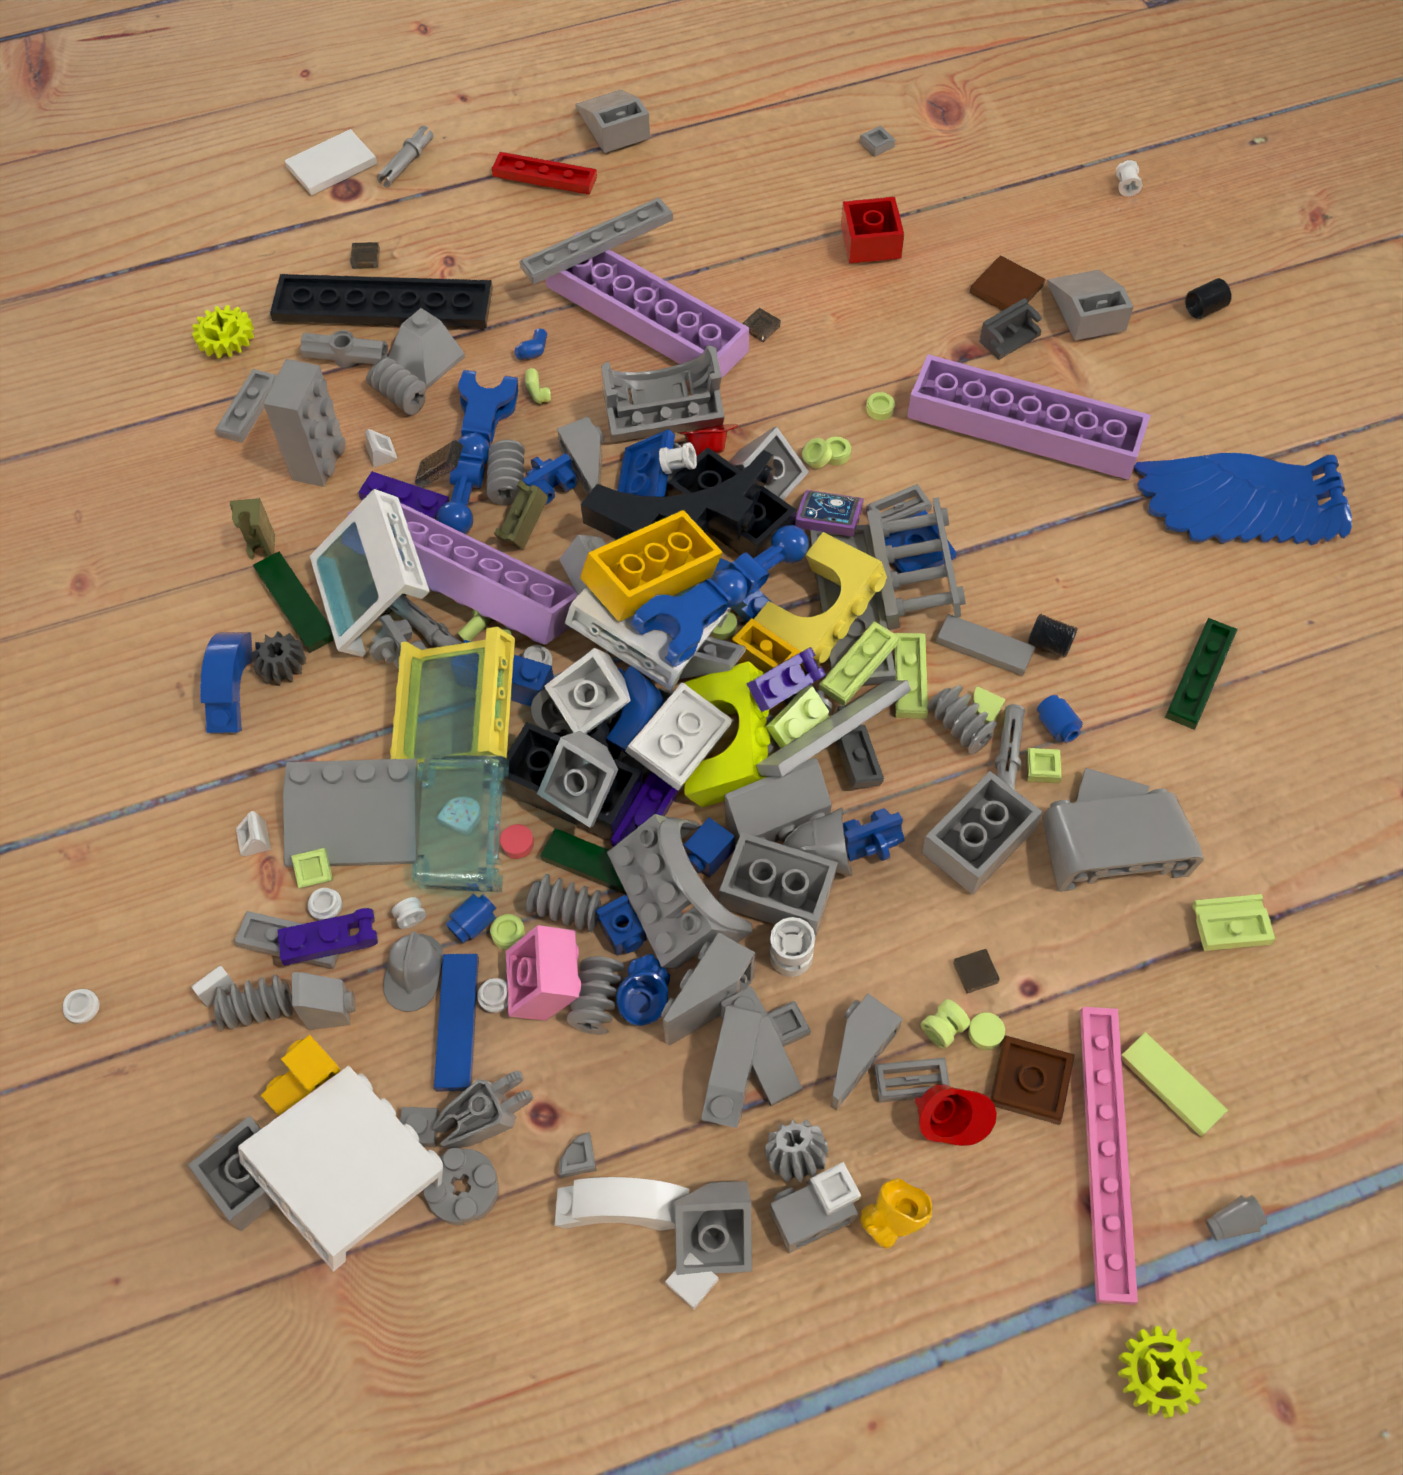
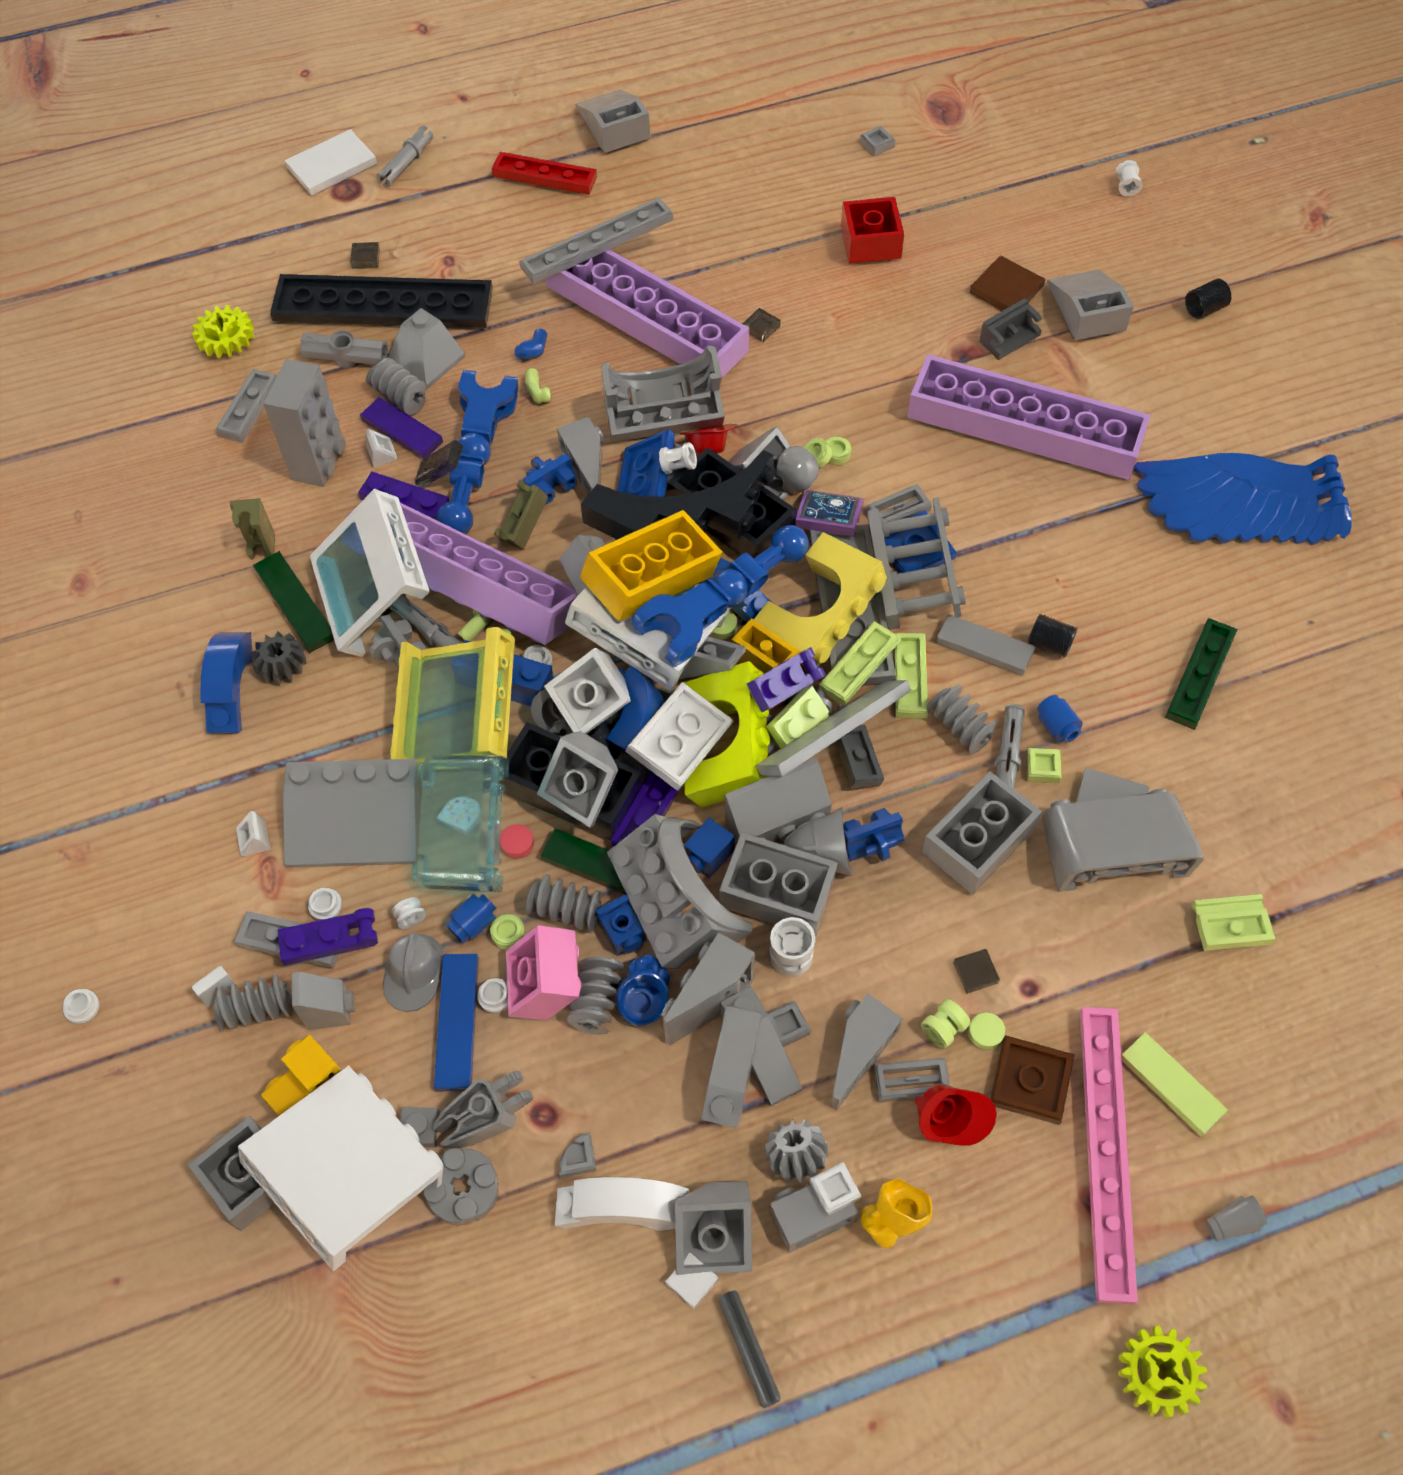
yellowish green tile [291,848,333,888] -> none
light grey piece [486,440,525,505] -> none
yellowish green tile [866,392,895,420] -> none
yellowish green tile [972,686,1006,724] -> none
none -> dark purple tile [360,397,443,460]
none -> dark grey axle [719,1290,781,1408]
none -> light grey hair [776,446,819,494]

